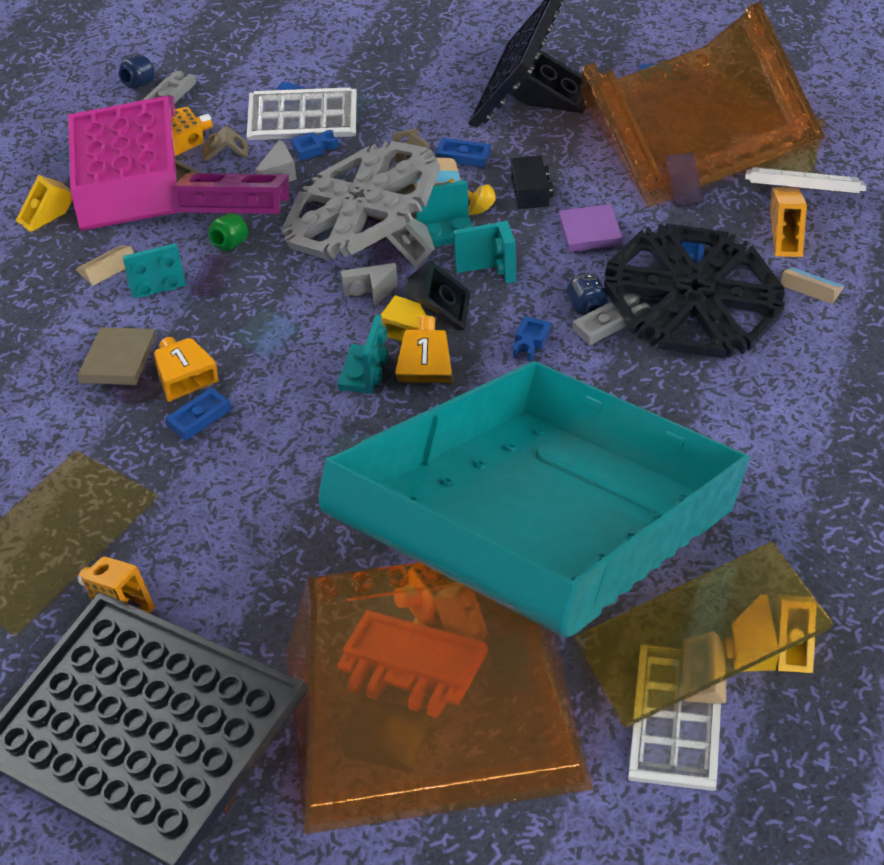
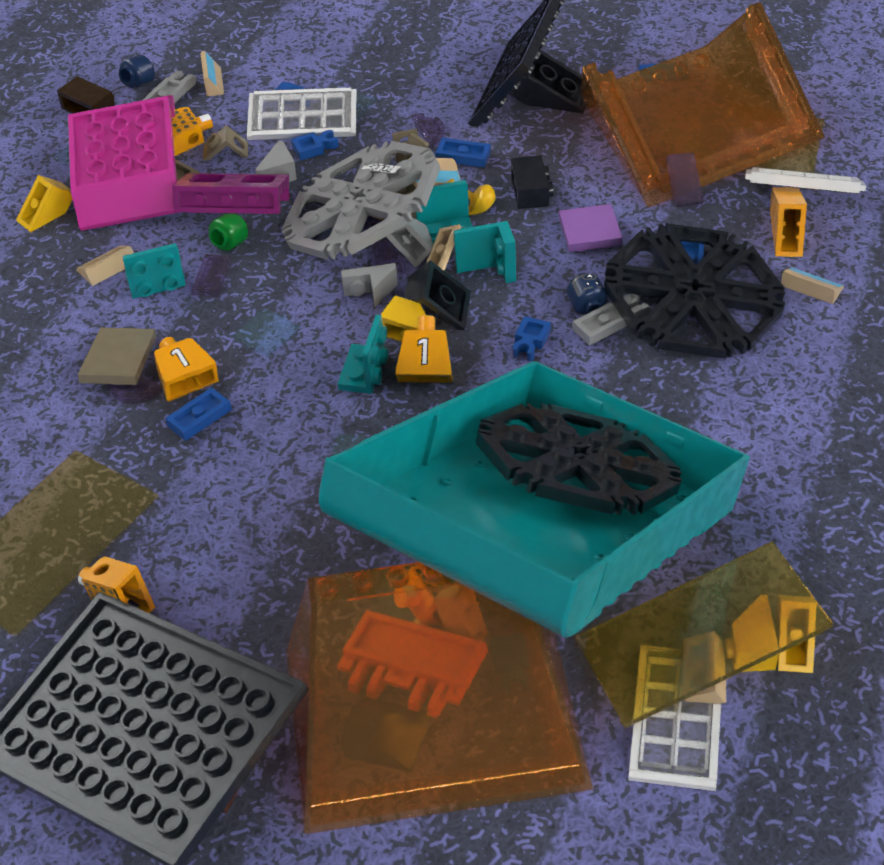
none -> dark brown piece [57,76,115,114]
none -> tan slope [200,51,224,96]
none -> white sticker [361,163,401,173]
none -> clear purple tile [412,113,445,148]
none -> tan slope [426,224,461,270]
none -> black plate [476,403,682,515]

